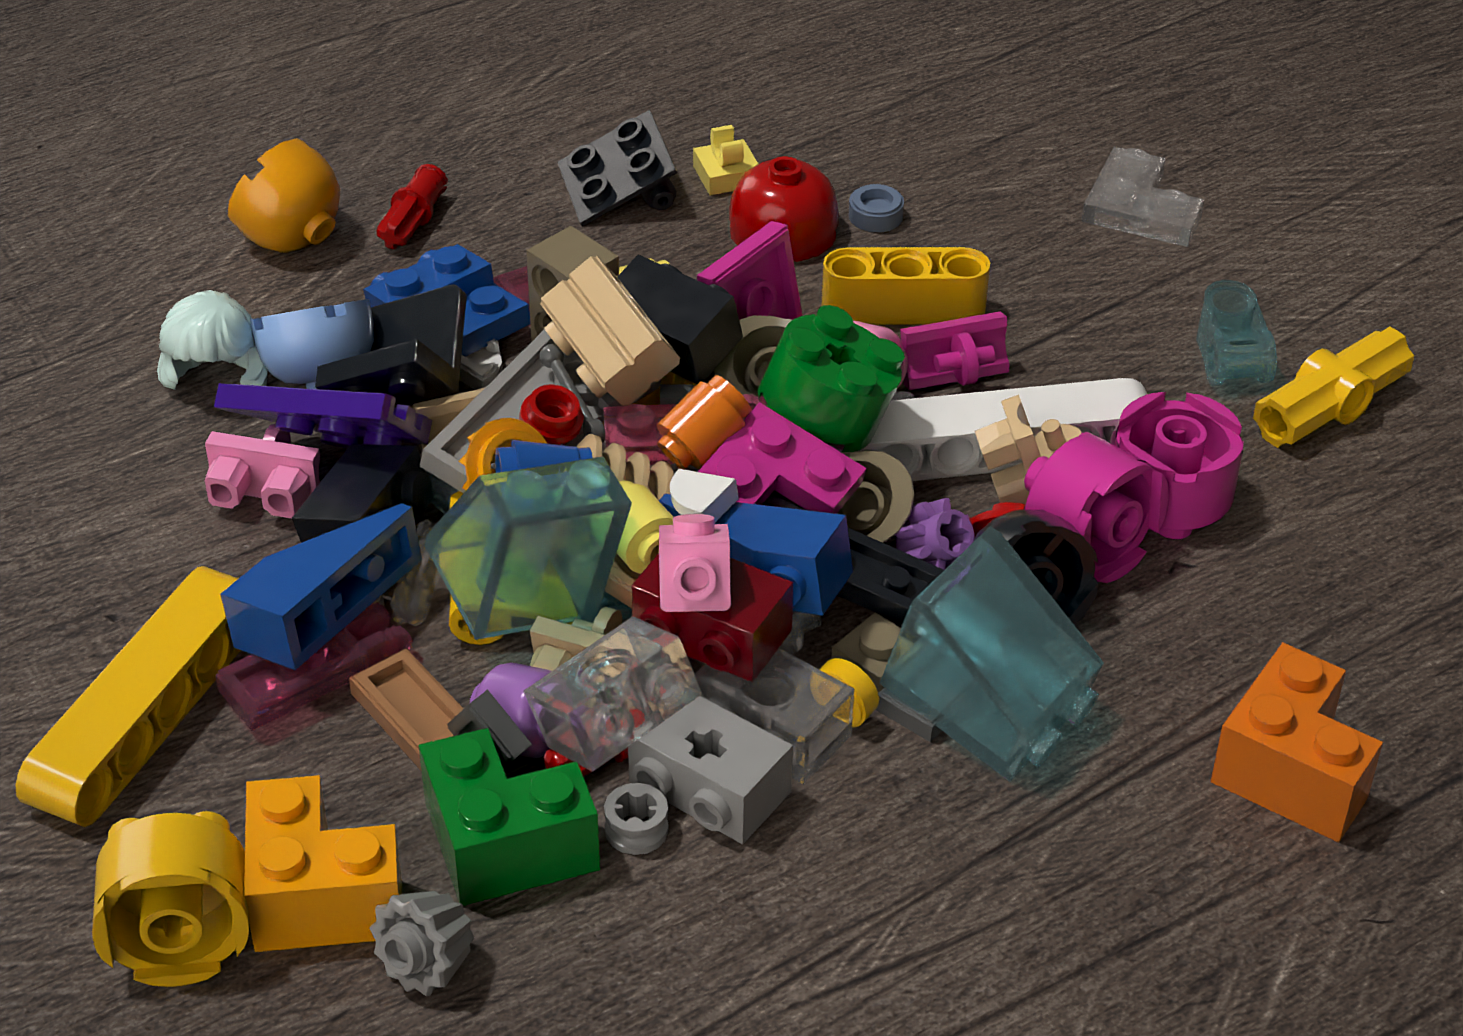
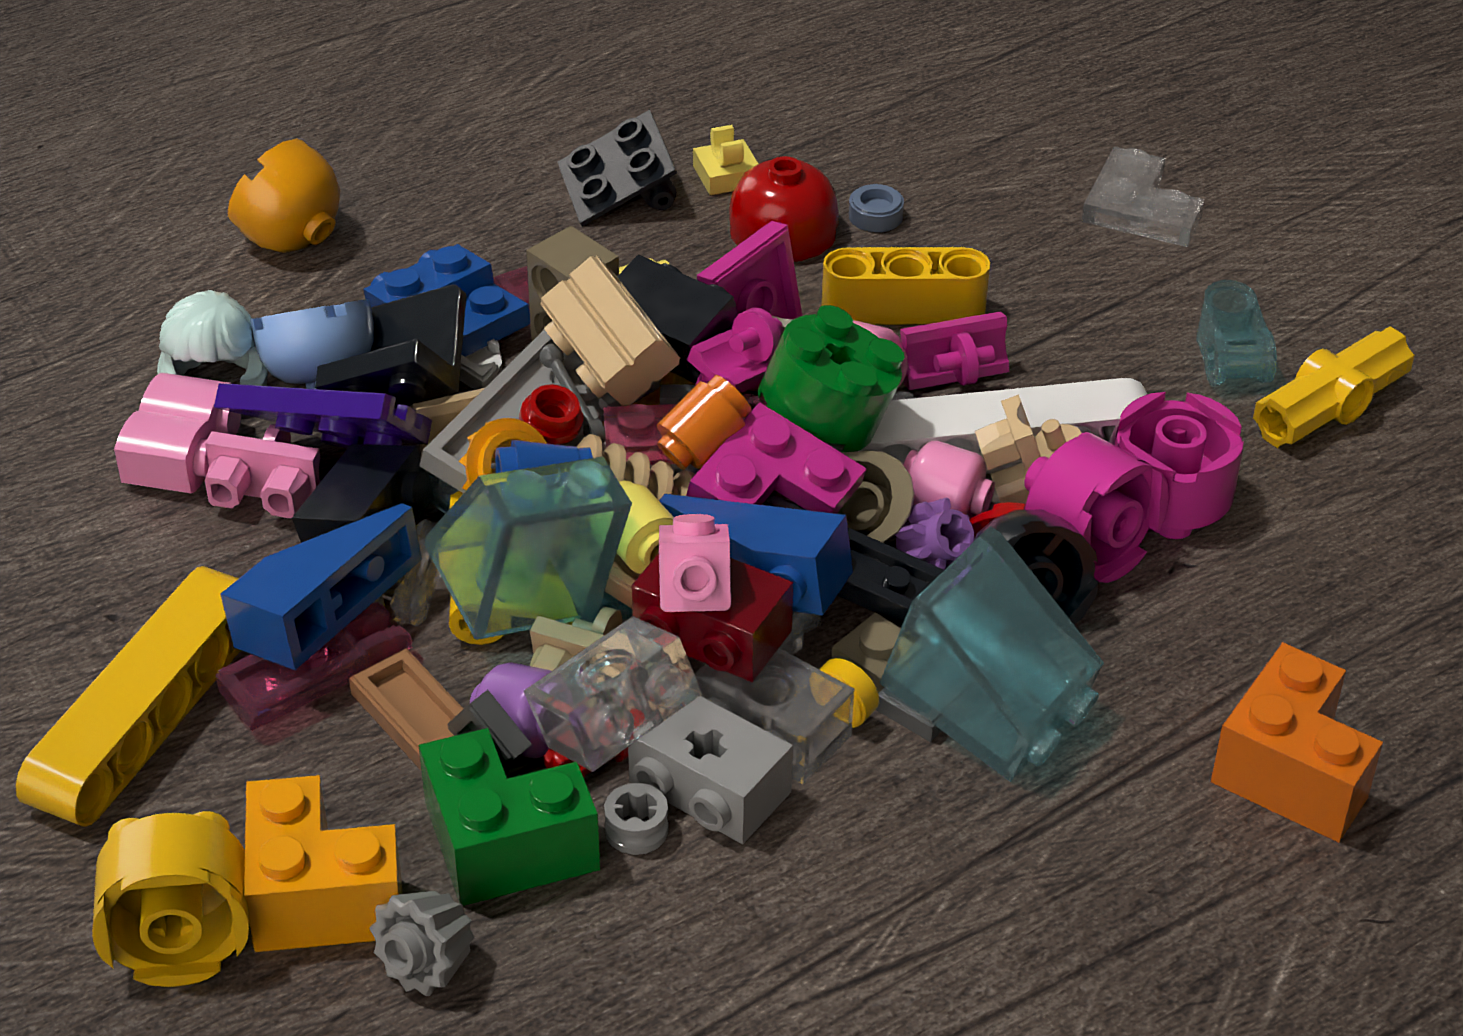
red axle [376,164,448,249] -> none
white tile [670,469,739,522] -> none
none -> bright pink brick [114,373,241,493]
none -> dark pink hips [687,307,783,393]
none -> bright pink head [903,440,995,517]

